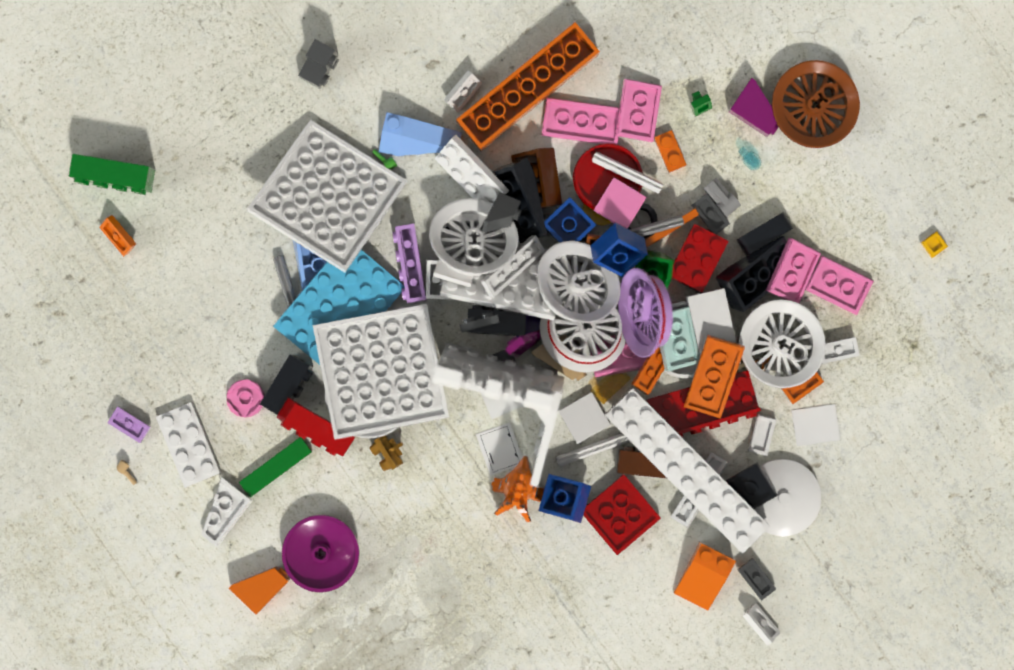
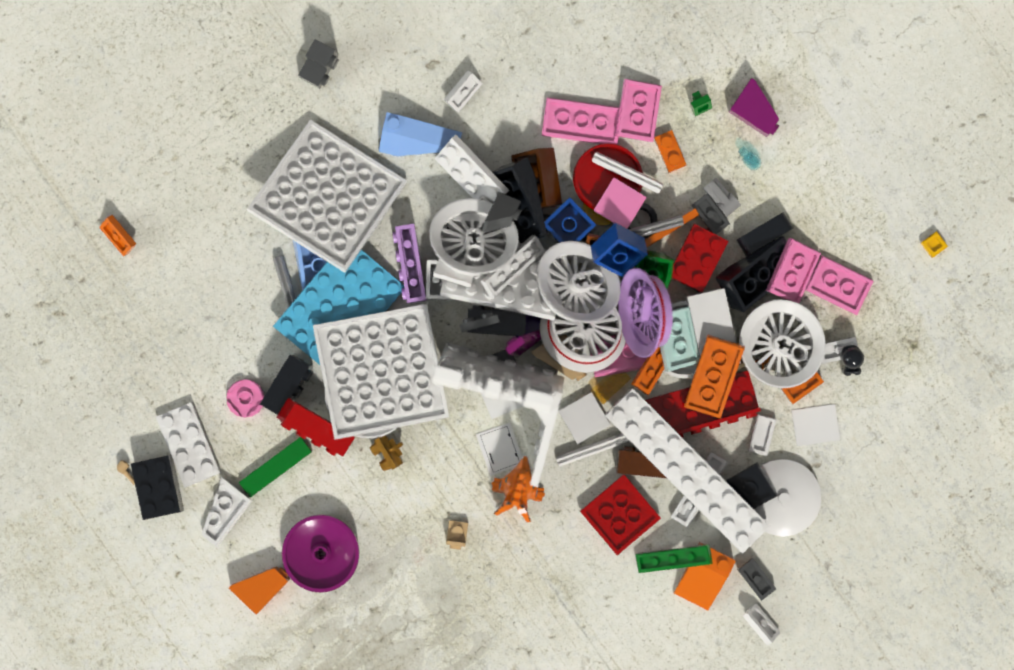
green brick [69,154,155,195] -> none
lavender plate [107,406,151,443] -> none
bright green hand [372,149,397,170] -> none
orange brick [456,22,600,151] -> none
blue brick [538,474,591,523] -> none
dark orange piece [772,60,860,148] -> none
none -> black brick [131,455,184,520]
none -> tan bracket [446,520,468,550]
none -> green tile [635,544,713,573]
none -> black piece [840,345,864,376]

